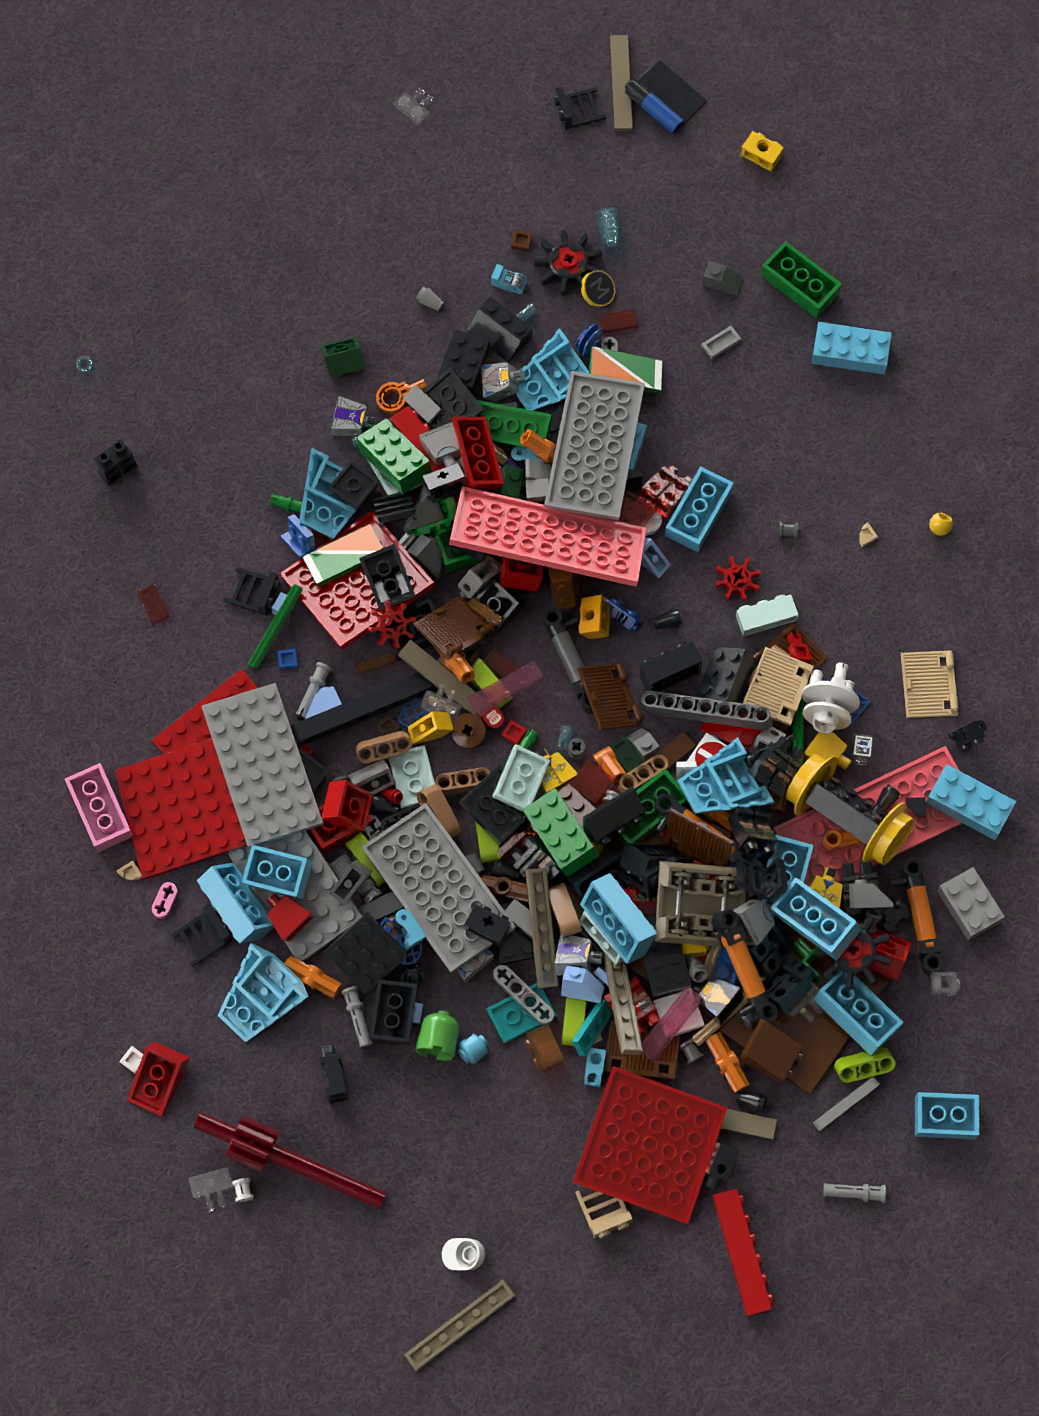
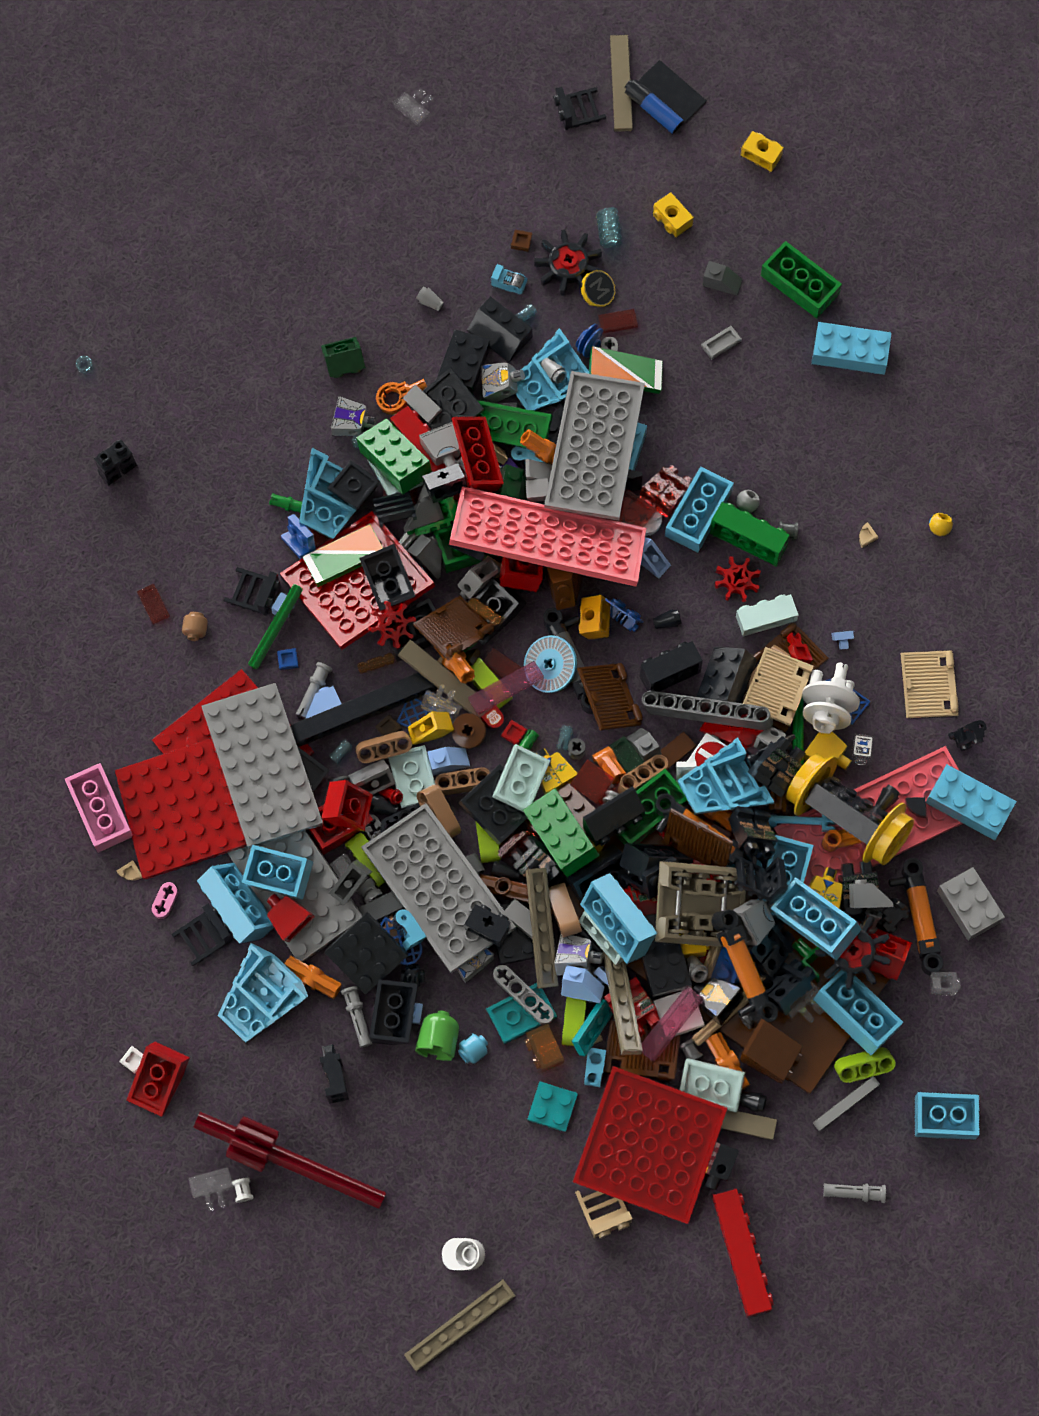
none -> medium nougat head [182,612,208,641]
none -> clear light blue pin [329,739,353,764]
none -> light blue slope [427,747,470,776]
none -> piece [524,636,577,693]
none -> teal plate [527,1081,578,1132]
none -> light grey cone [541,358,567,384]
none -> yellow brick [653,192,693,237]
none -> light aqua tile [680,1058,745,1112]
none -> green brick [710,502,789,567]
none -> light grey piece [736,490,760,513]
none -> medium azure hinge [769,814,836,832]
none -> light blue tile [832,631,854,649]

